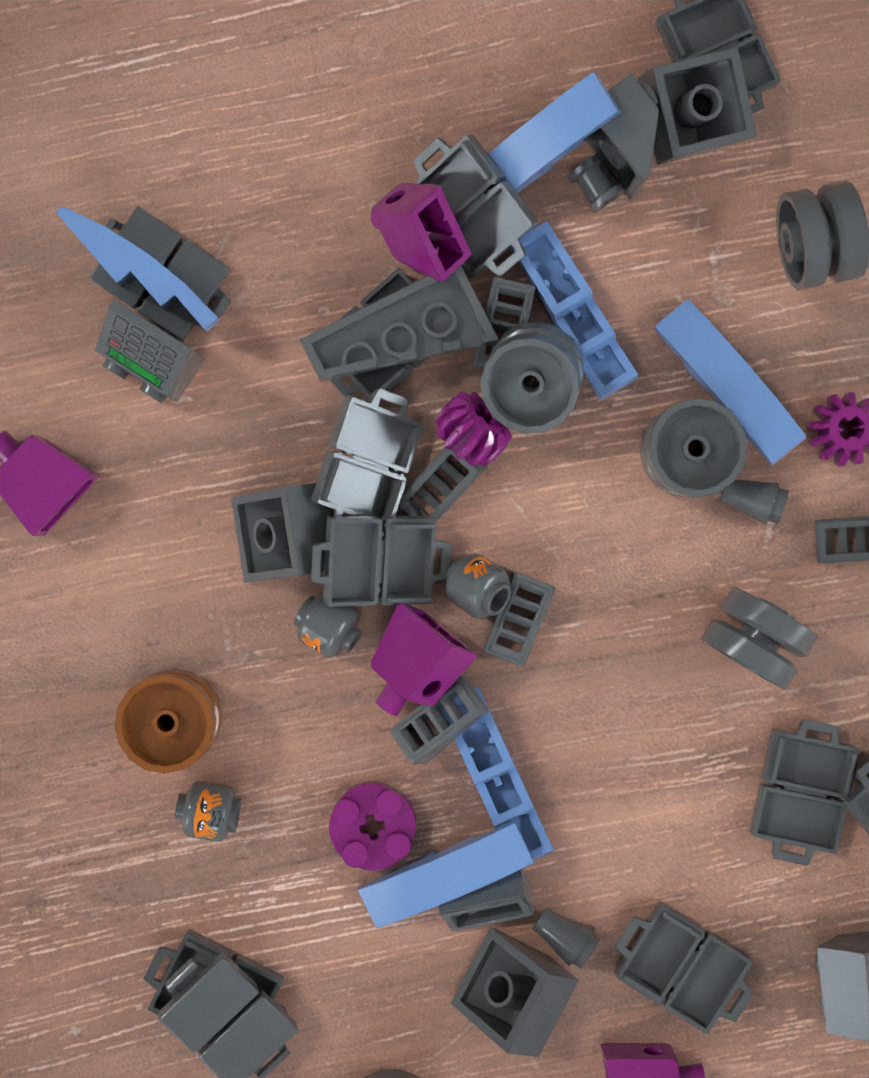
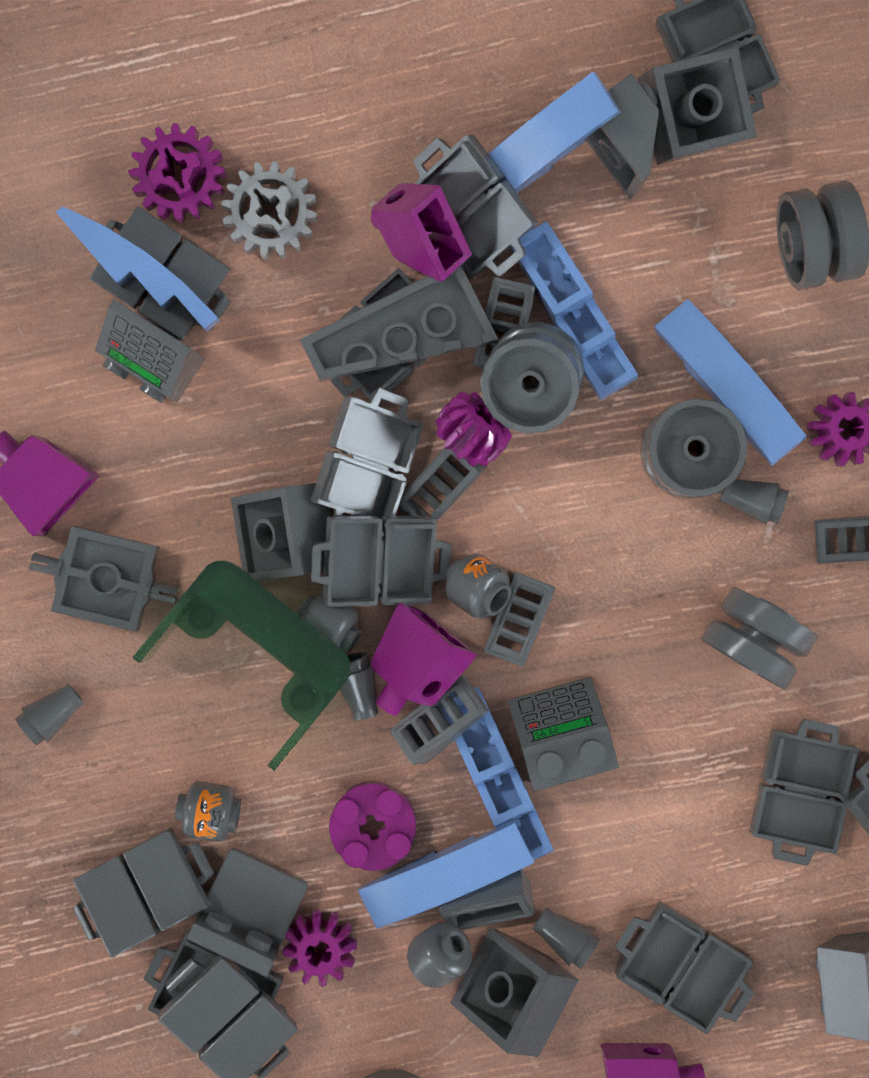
dark orange wheel [115,669,222,774] -> none
dark grey bush [568,153,625,213] -> none
none -> dark grey cone [15,683,84,745]
none -> dark grey plate [29,526,180,632]
none -> dark grey piece [73,828,214,958]
none -> magenta gear [128,123,227,223]
none -> clear green windscreen [132,560,351,771]
none -> dark grey bracket [186,848,308,977]
none -> light grey gear [221,161,318,260]
none -> magenta gear [283,909,357,987]
none -> dark grey cone [332,652,379,720]
none -> dark grey head [407,922,472,988]
none -> dark grey slope [507,677,619,791]

